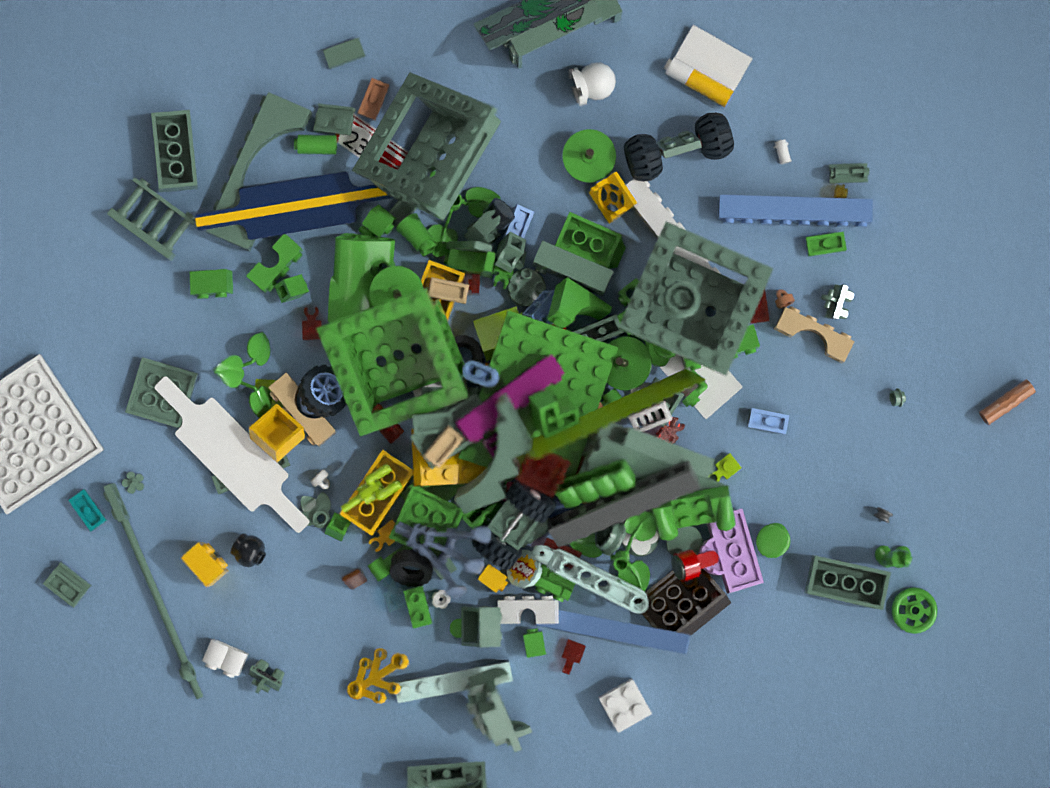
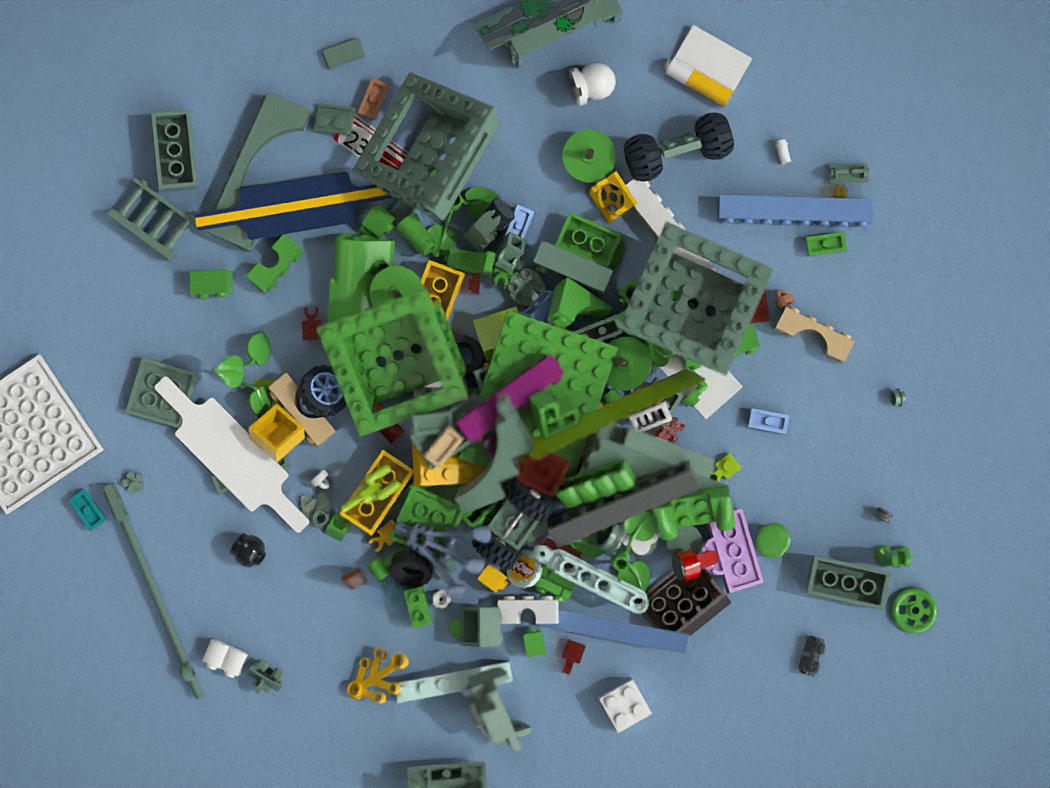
sand green plate [43,562,92,608] -> none
yellow piece [181,542,229,587] -> none
bright green brick [274,274,309,303] -> none
bright green brick [294,135,337,155] -> none
tan tile [428,277,469,304] -> none
sand green tile [446,241,492,253] -> none
light blue plate [463,361,499,387] -> none
sand green hat [662,280,700,319] -> none
sand green hips [821,284,854,319] -> none
nougat axle [979,379,1036,425] -> none
none -> clear smoke hinge [798,635,826,677]

